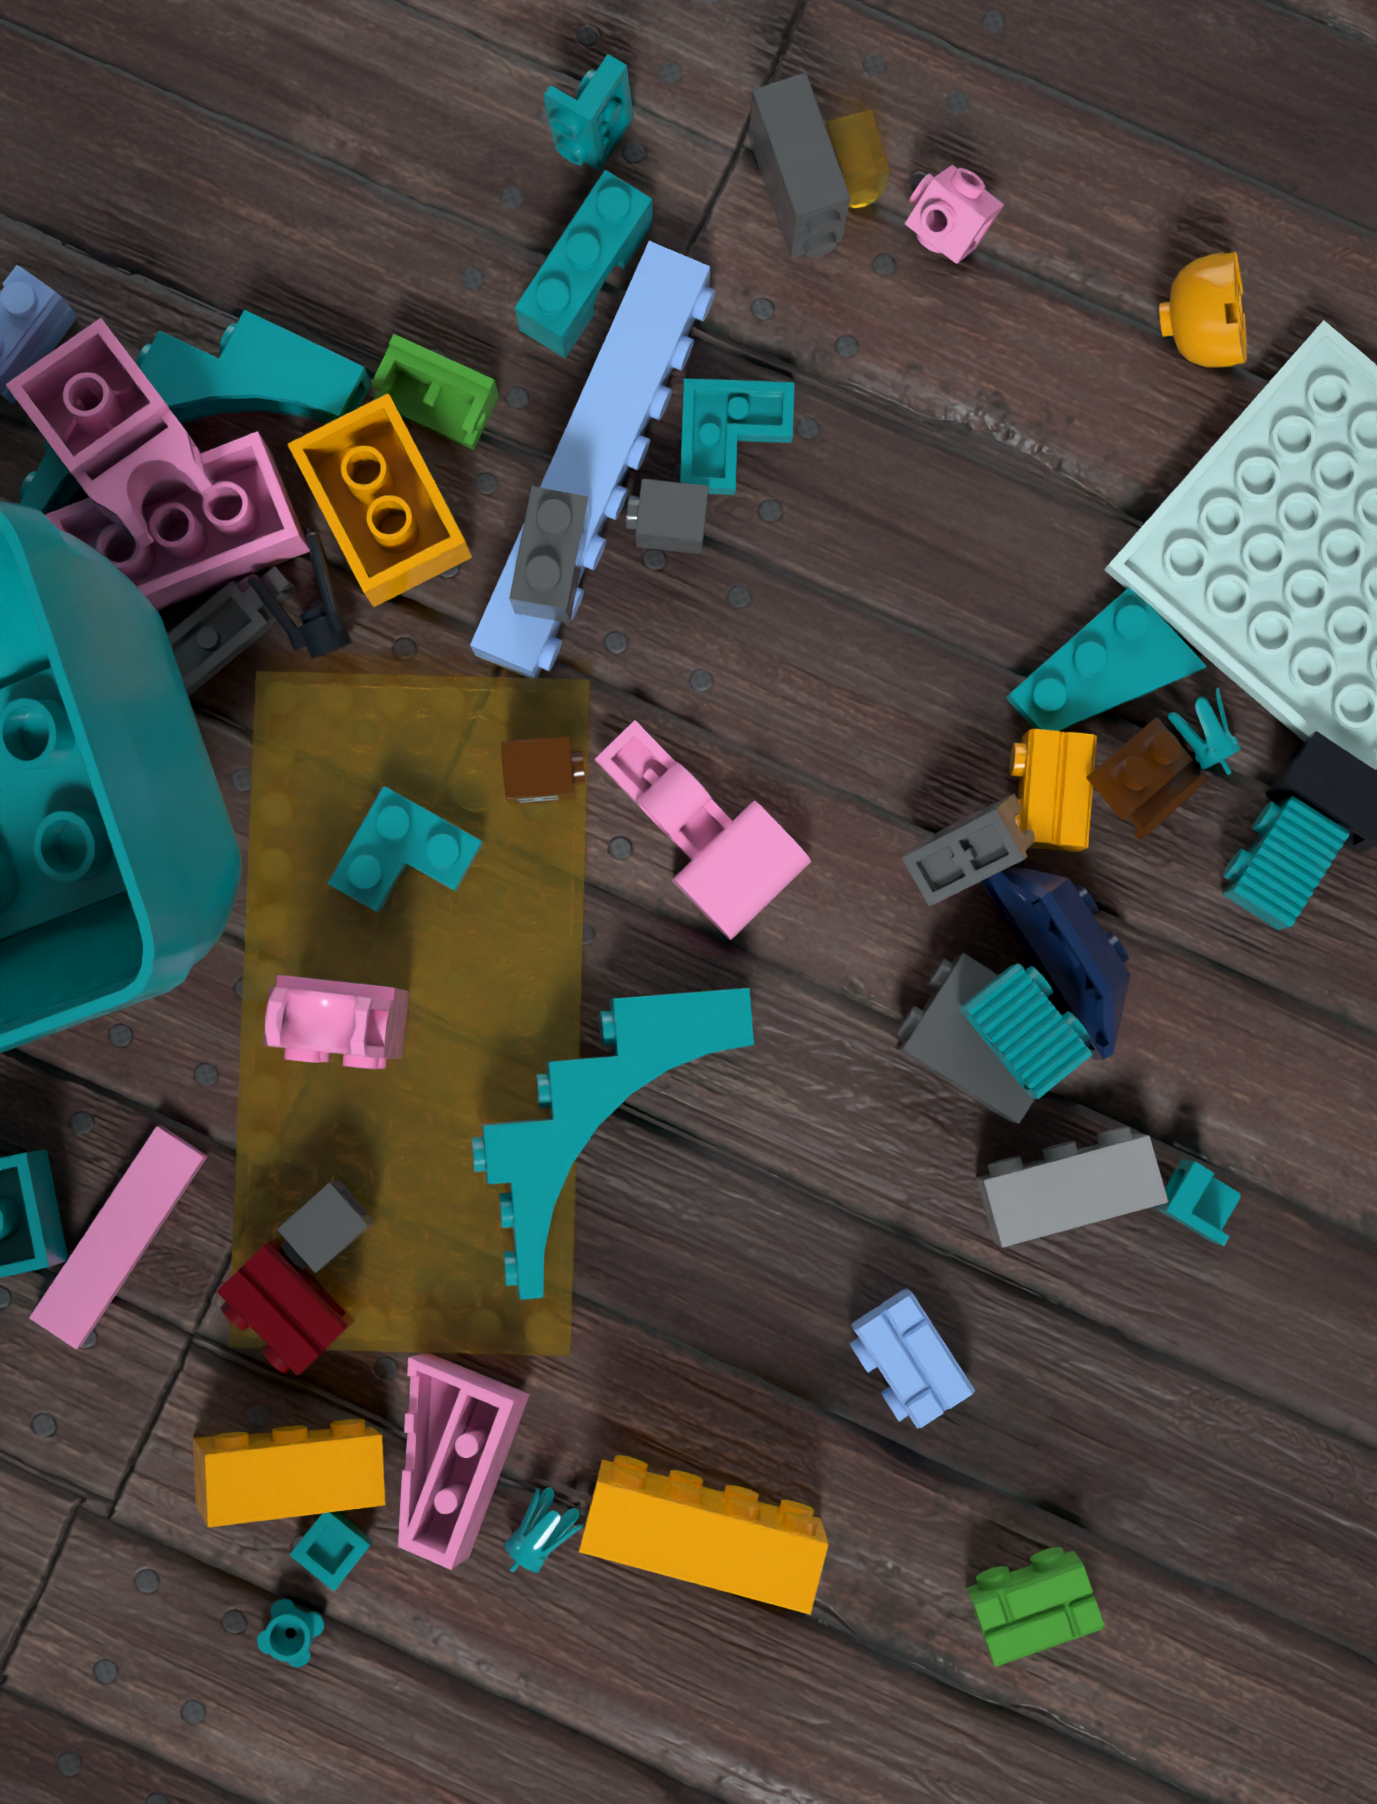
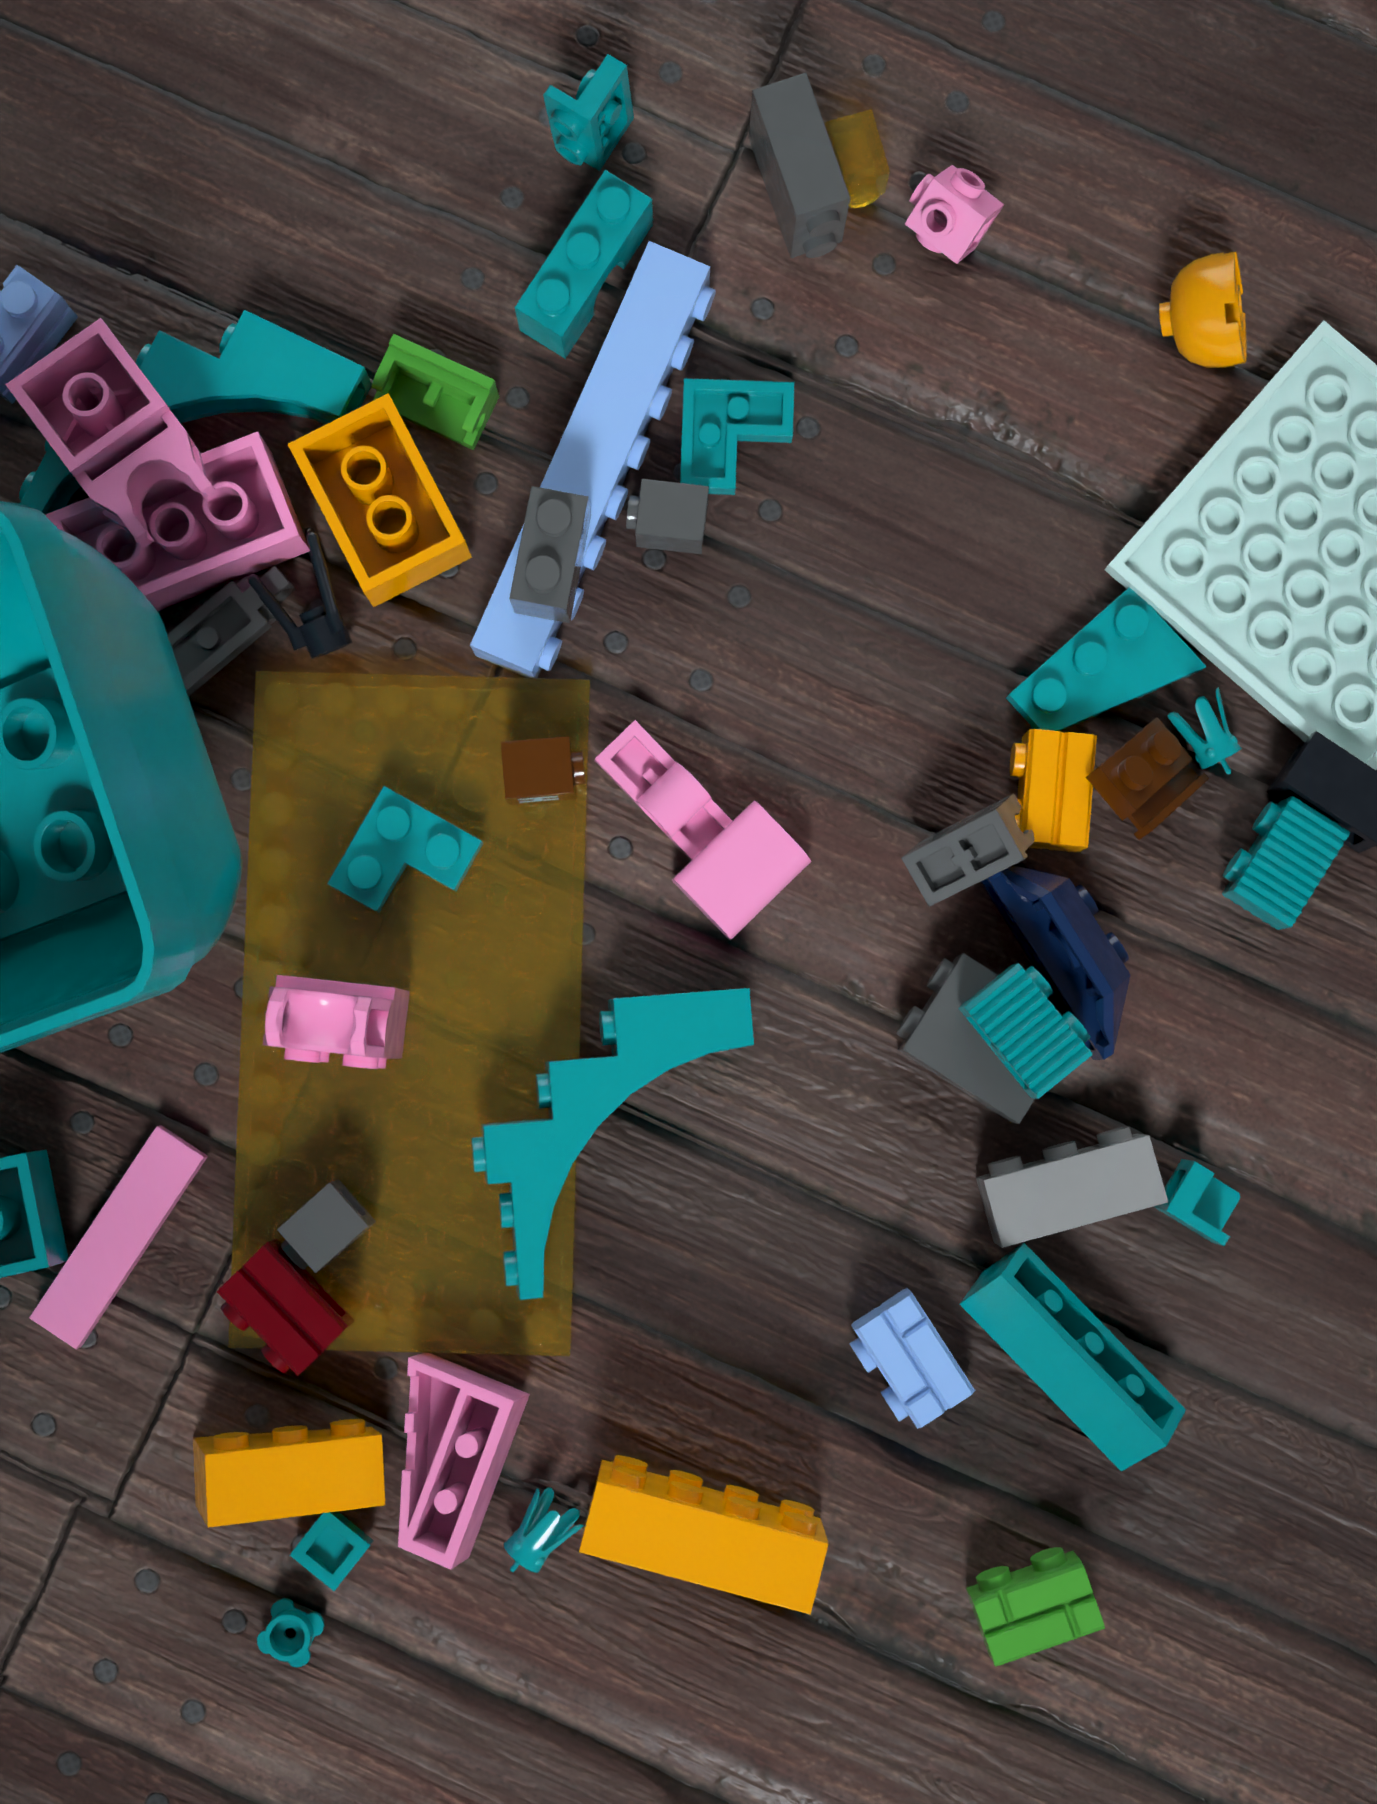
none -> teal brick [960,1243,1186,1471]

